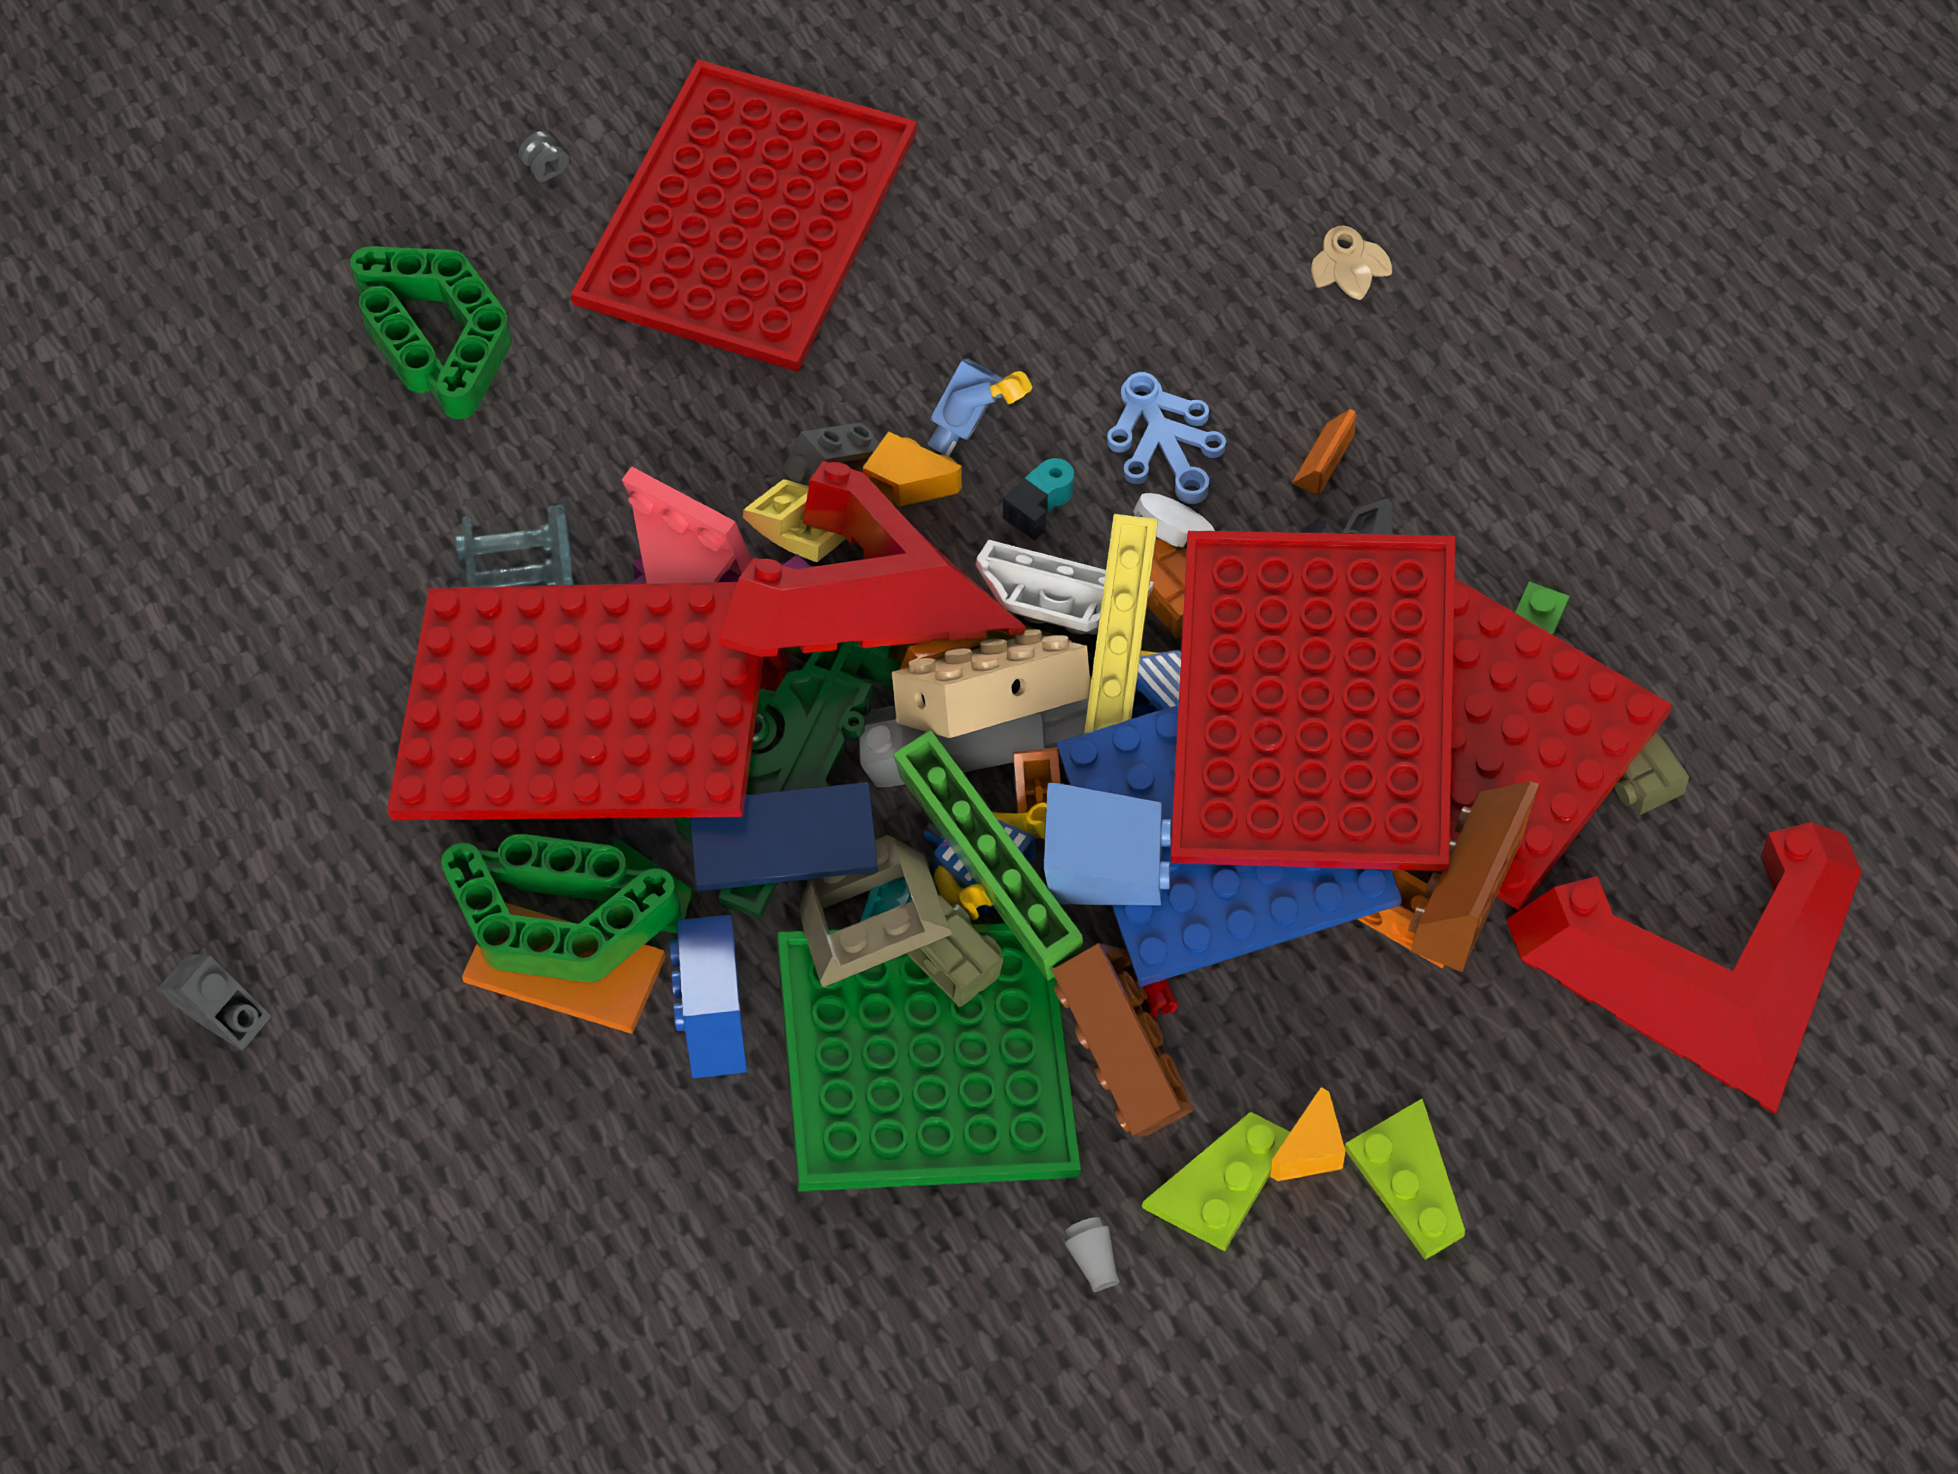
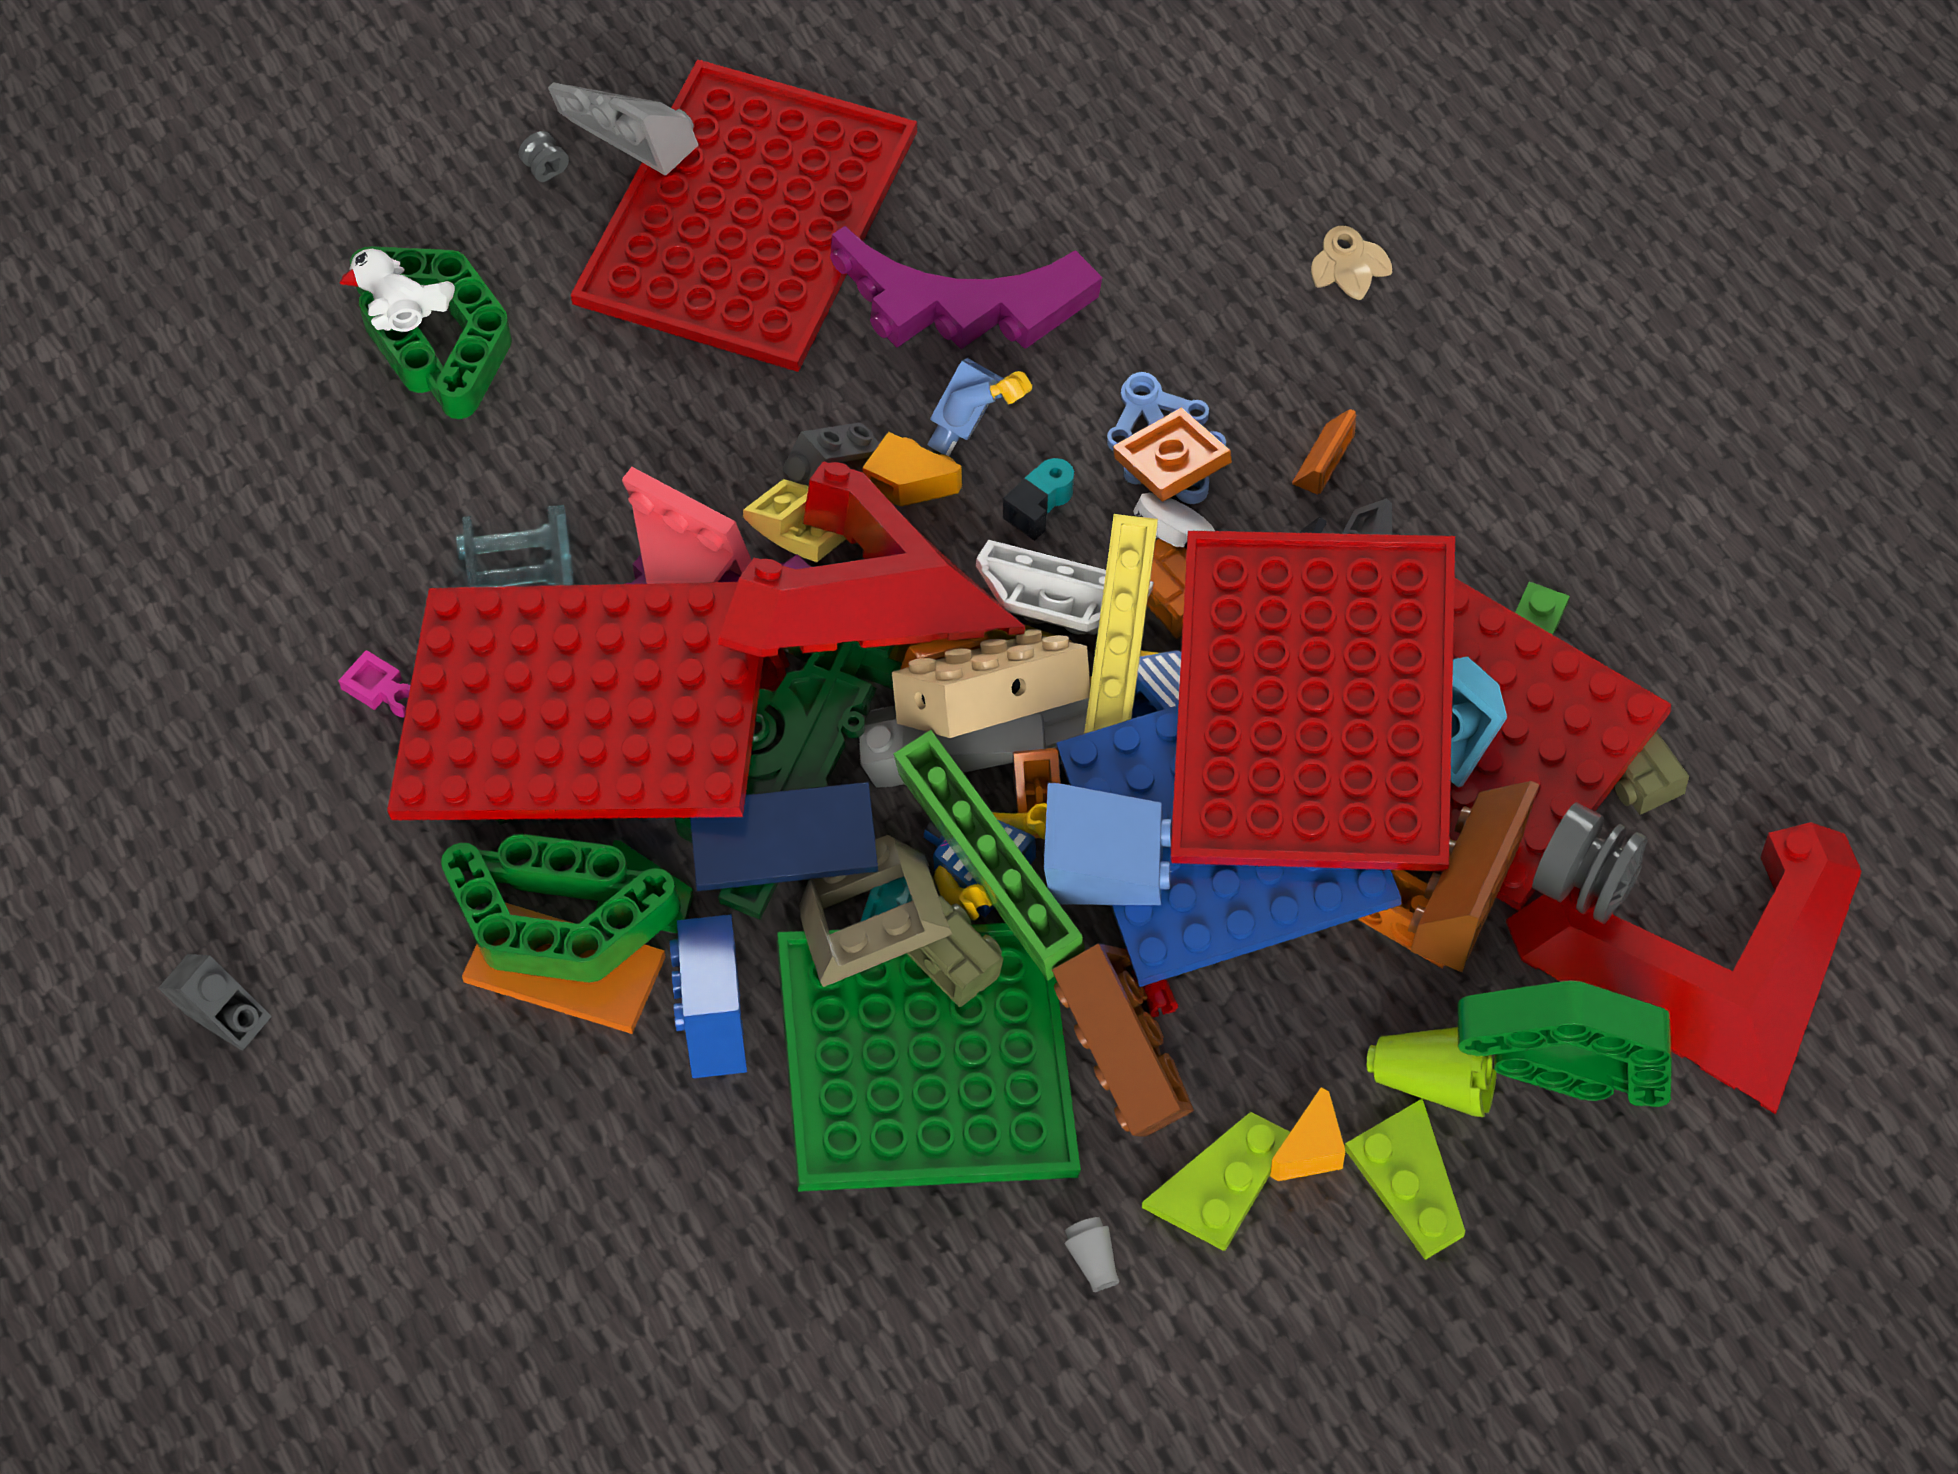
none -> dark pink plate [338,650,411,718]
none -> white animal [340,249,455,332]
none -> light grey wedge [548,82,698,176]
none -> magenta arch [830,226,1102,349]
none -> orange plate [1113,407,1232,502]
none -> lime cone [1367,1027,1497,1117]
none -> medium azure slope [1451,656,1507,787]
none -> green piece [1458,981,1672,1107]
none -> dark grey wheel [1532,802,1648,924]

